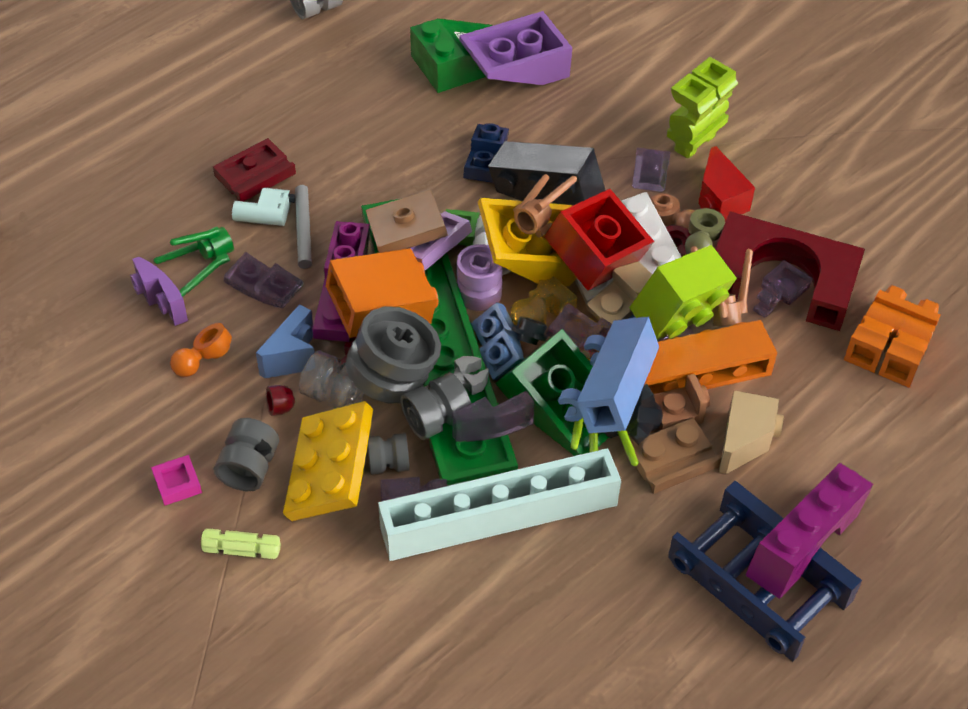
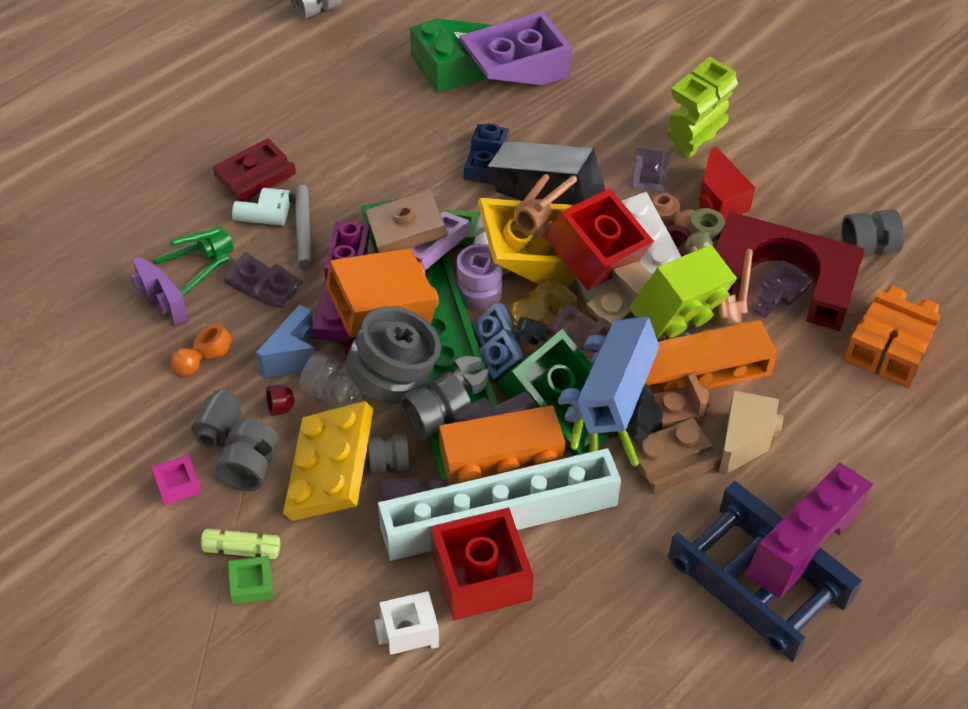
none -> dark grey brick [191,390,241,448]
none -> bright green plate [228,556,274,605]
none -> white brick [374,591,439,655]
none -> red brick [431,507,534,621]
none -> orange brick [439,405,565,486]
none -> dark grey wheel [841,209,904,257]

